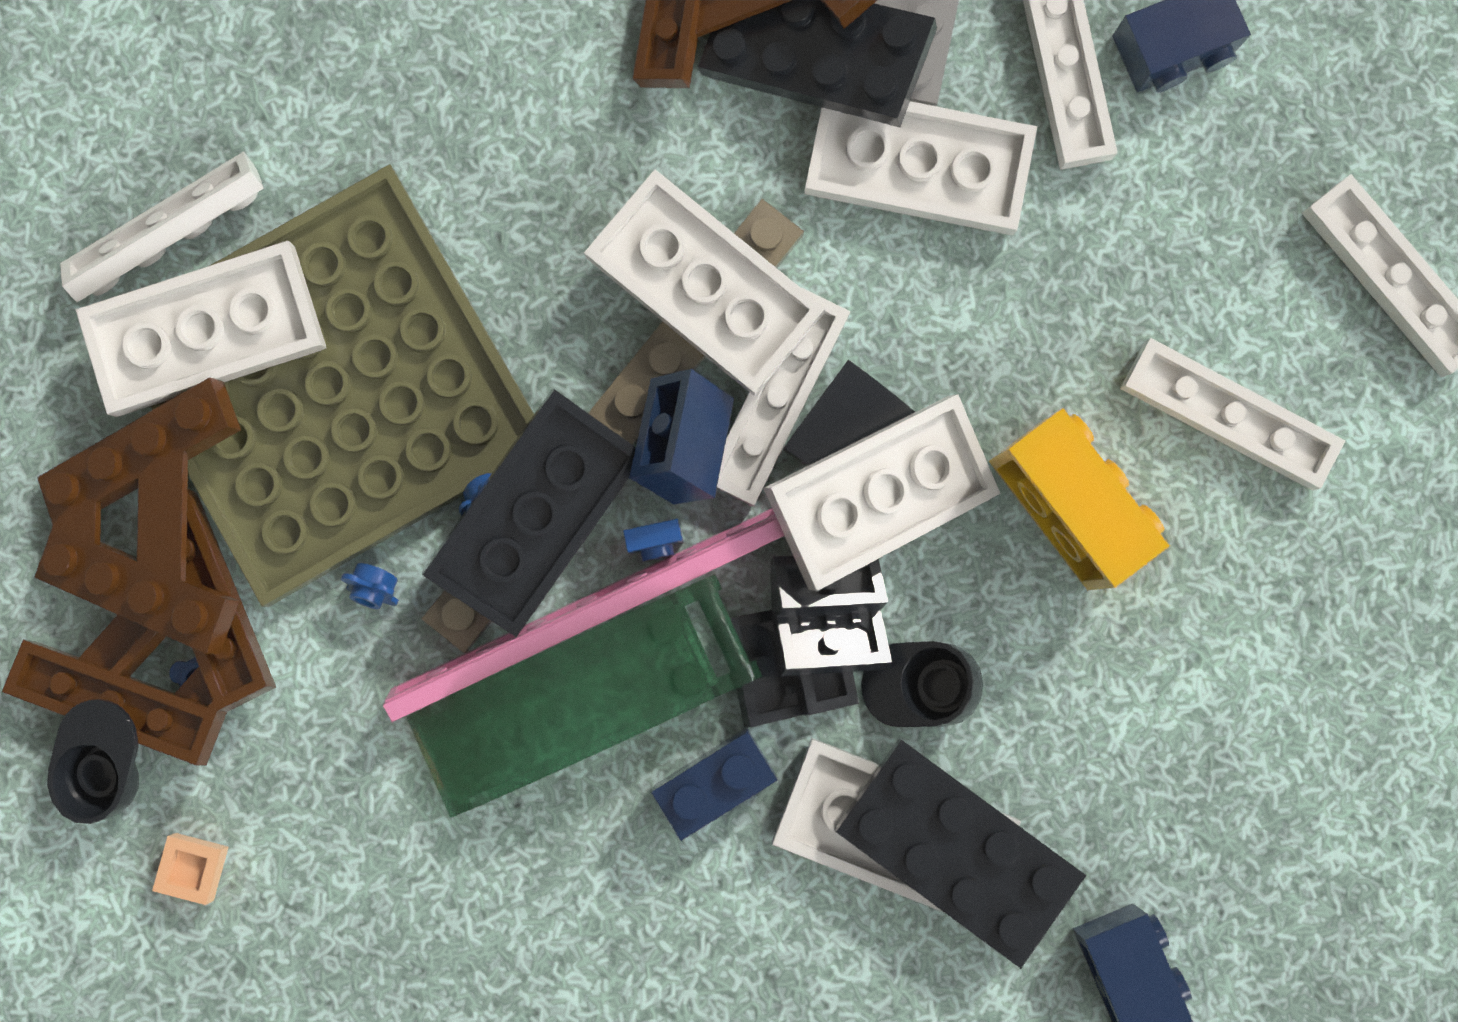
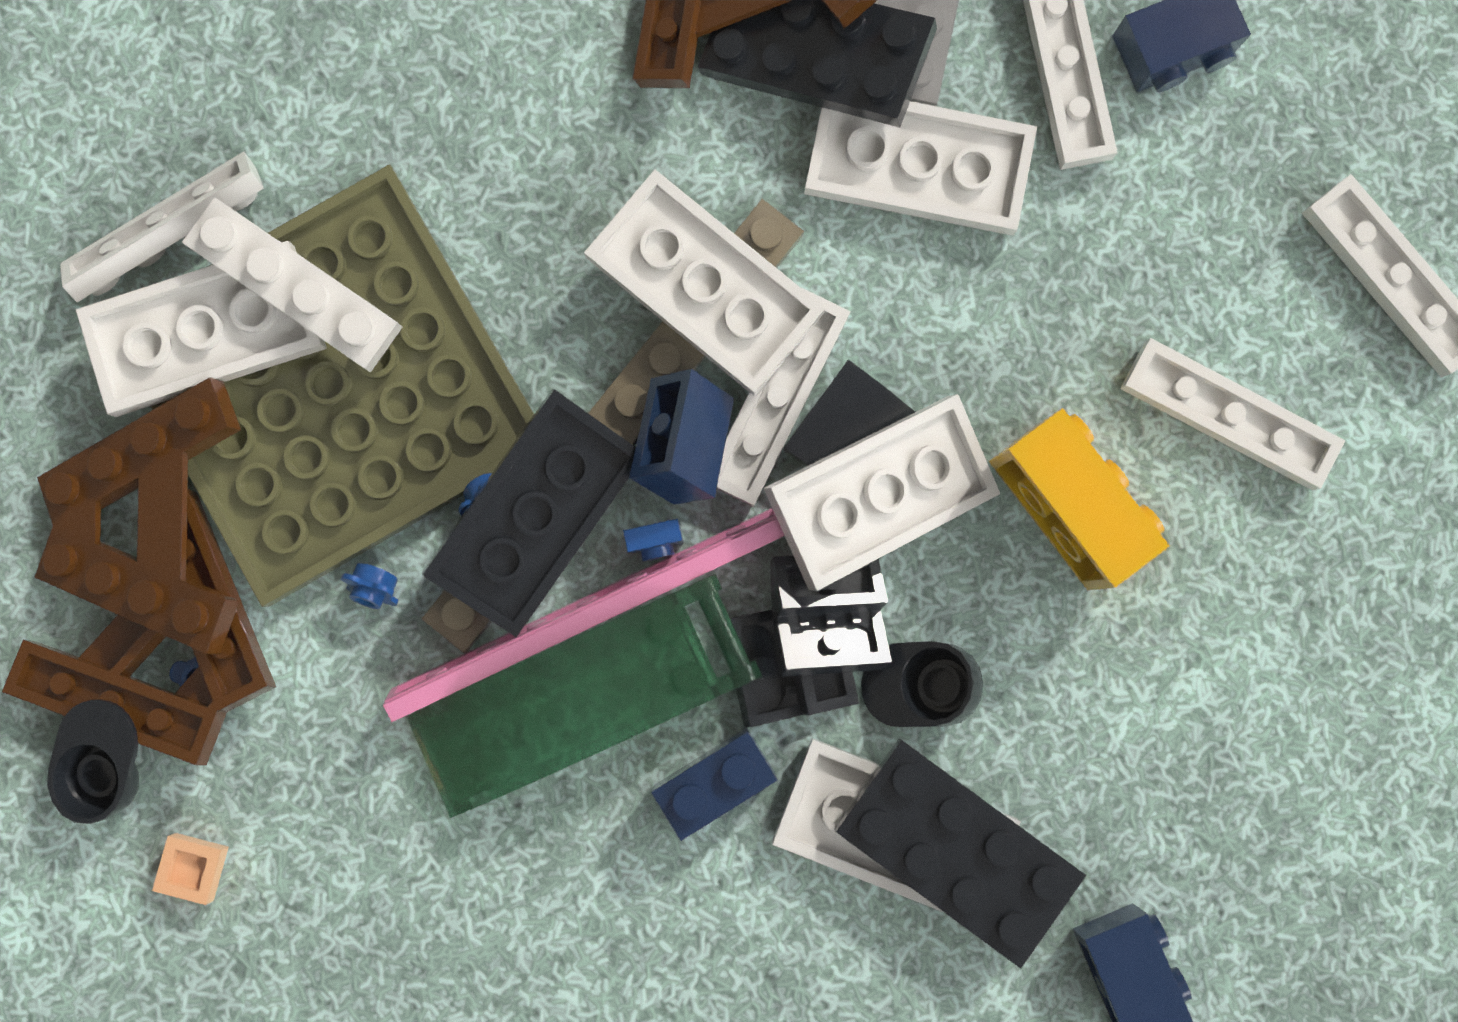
none -> white plate [182,197,403,372]

